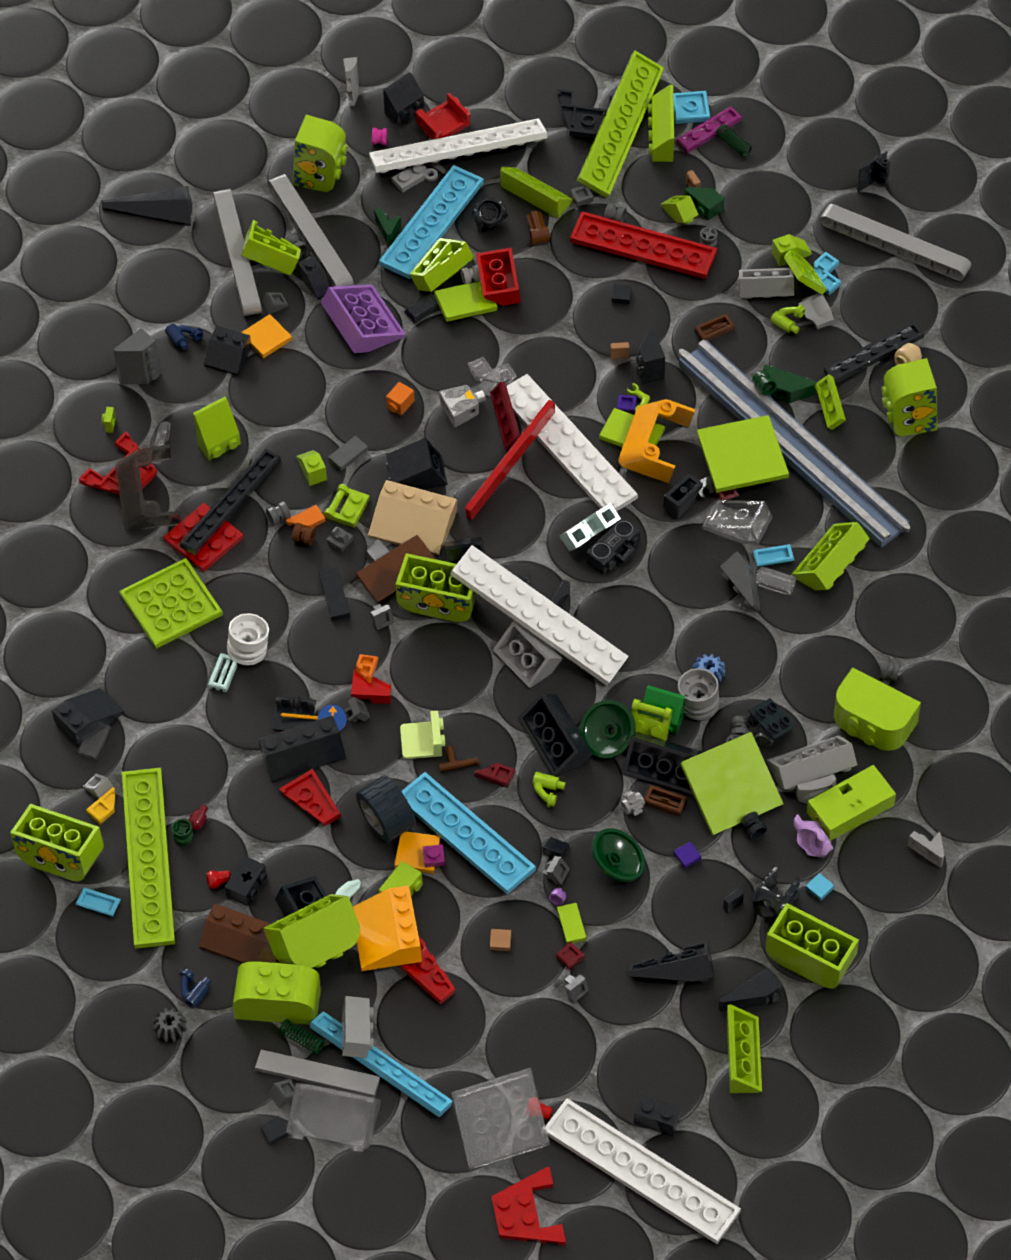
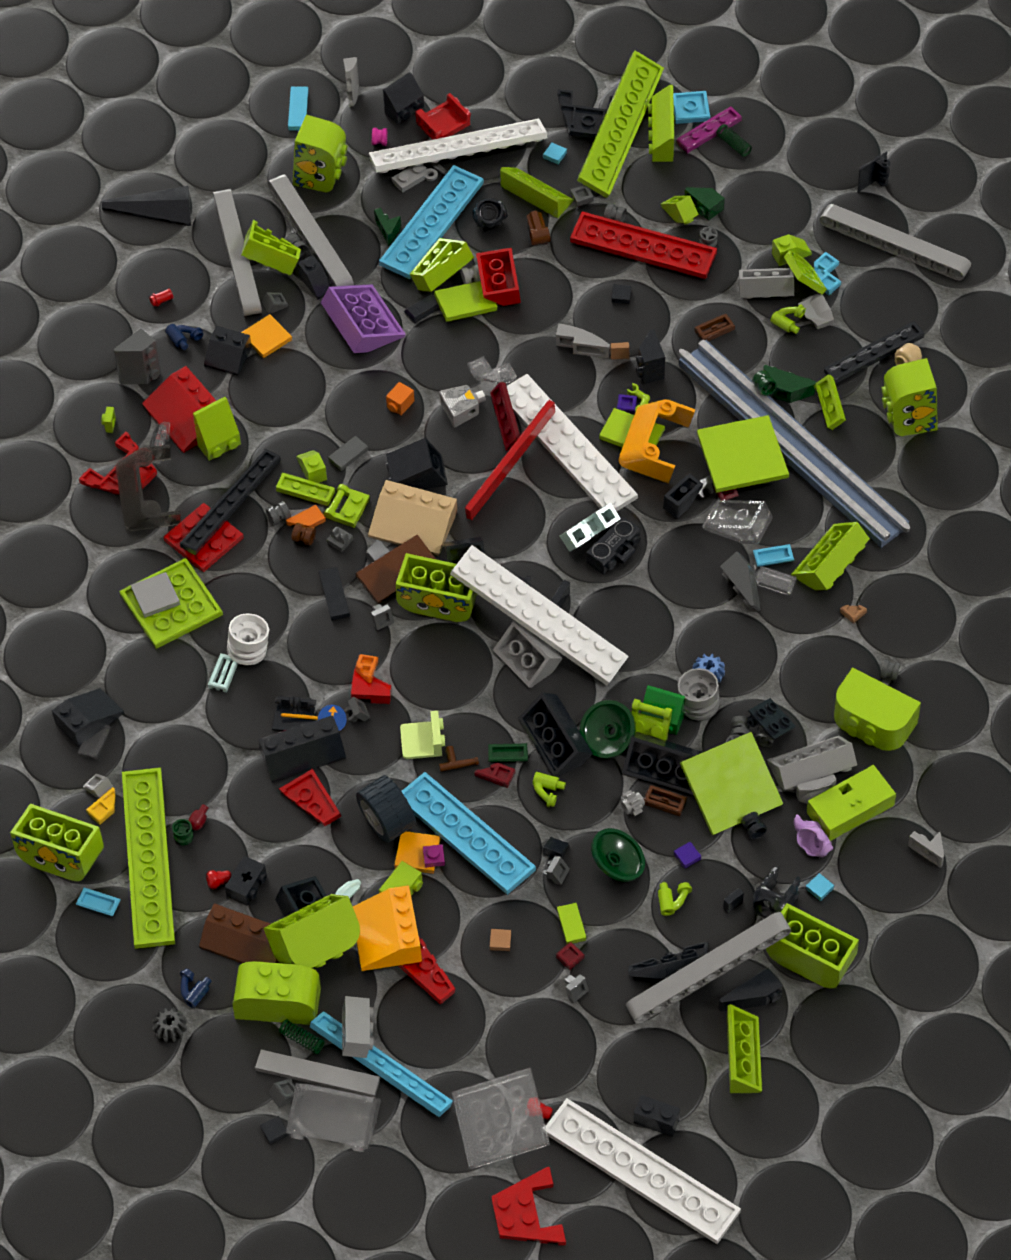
medium lavender hinge [549,888,566,906] -> none
medium nougat tile [686,170,701,188] -> none
none -> light grey tile [131,572,180,618]
none -> red slope [142,366,216,453]
none -> red pin [149,288,174,307]
none -> lime plate [276,473,335,506]
none -> medium azure tile [288,87,308,130]
none -> dark green tile [488,743,528,762]
none -> medium azure tile [543,143,567,165]
none -> light grey slope [556,323,610,358]
none -> light grey beam [626,912,791,1024]
none -> lime plant [658,882,692,916]
none -> medium nougat tile [840,605,867,624]

